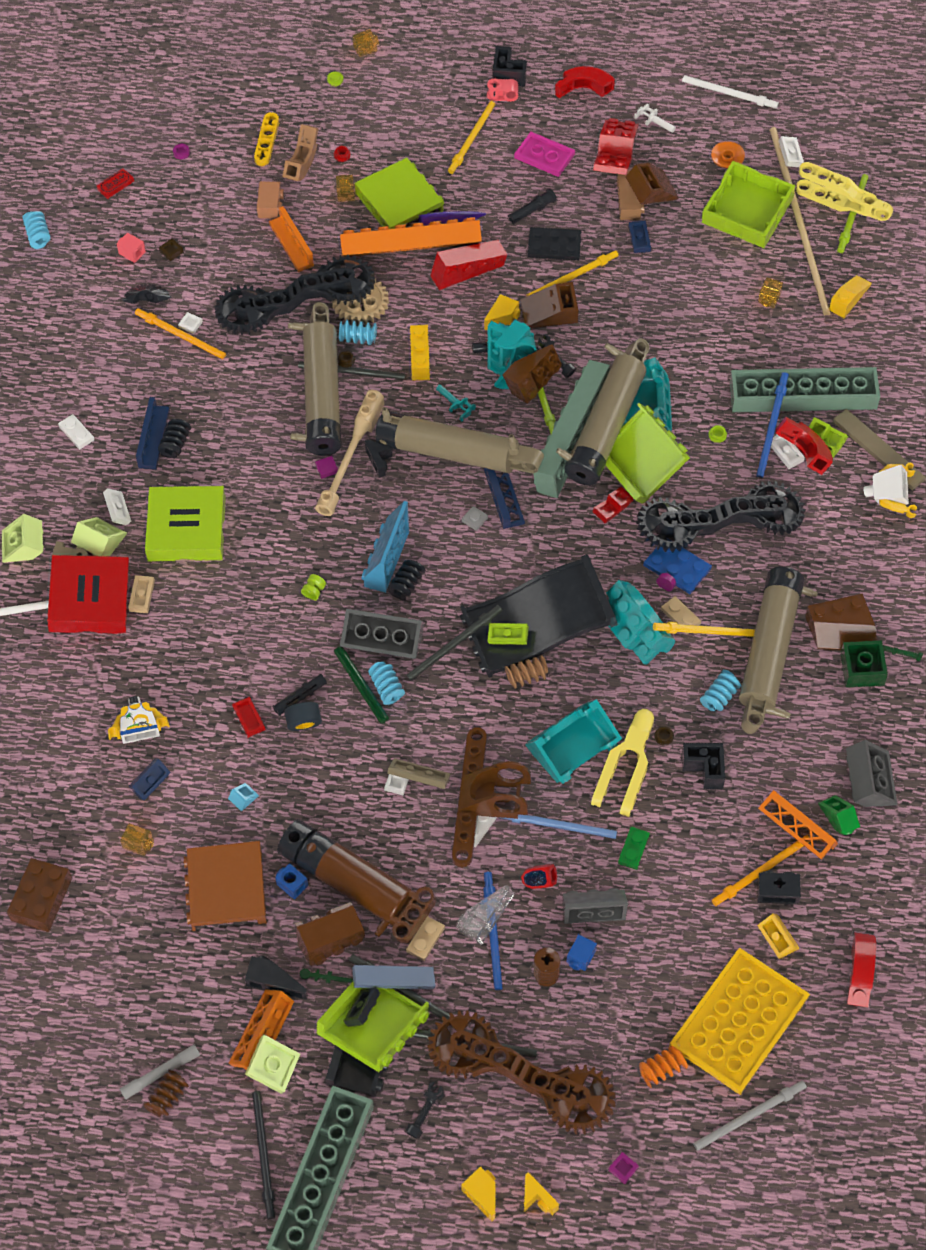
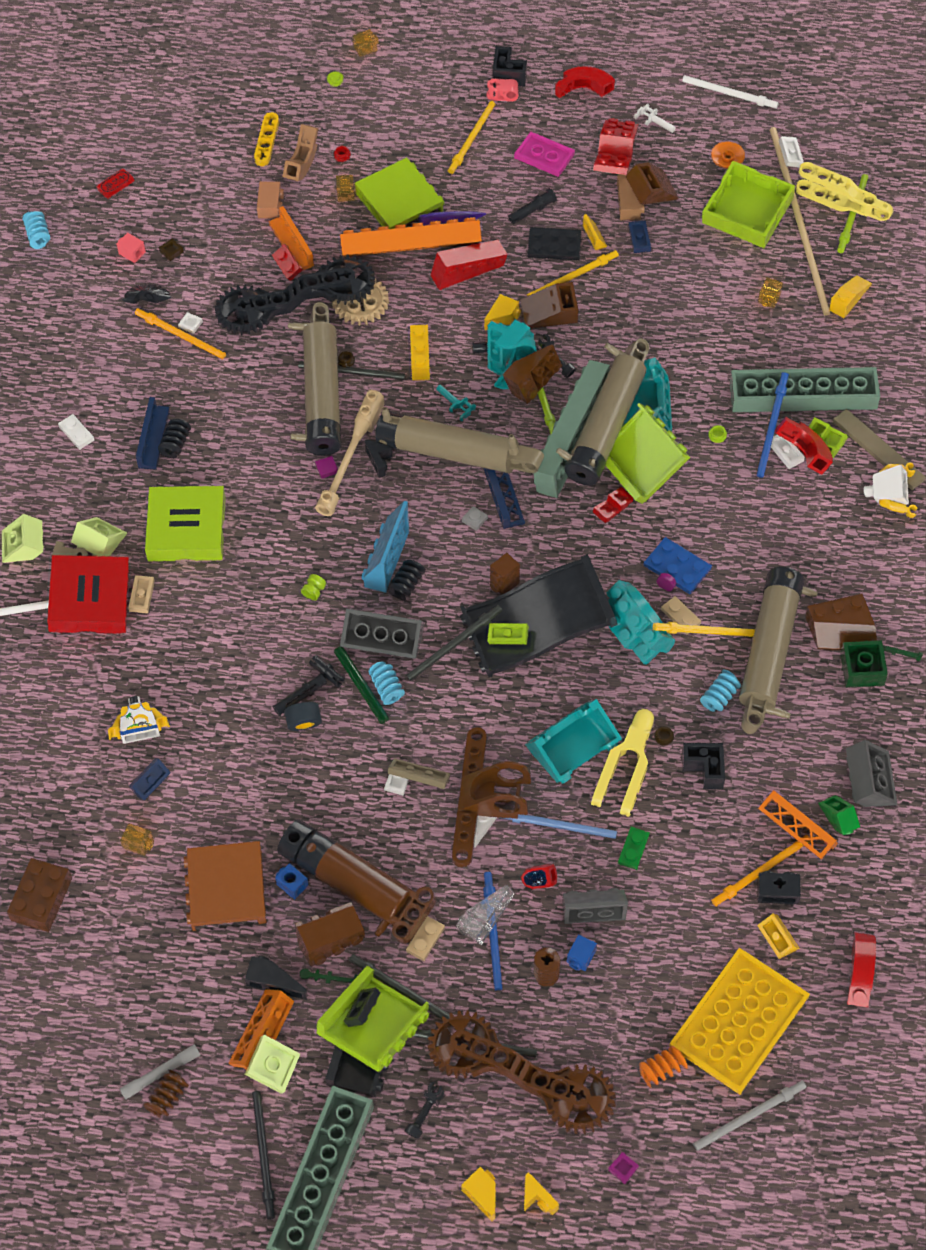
white plate [103,488,131,525] -> none
magenta tile [173,144,190,160] -> none
medium azure slope [228,783,259,811] -> none
red tile [232,697,266,738] -> none
medium azure piece [339,320,377,345] -> none
sand blue tile [352,965,436,989] -> none
medium nougat piece [505,655,548,689] -> none
black beam [636,481,806,553] -> none
none -> red plate [272,244,303,281]
none -> black pin [309,655,345,687]
none -> reddish brown brick [490,553,520,595]
none -> yellow slope [583,214,607,250]

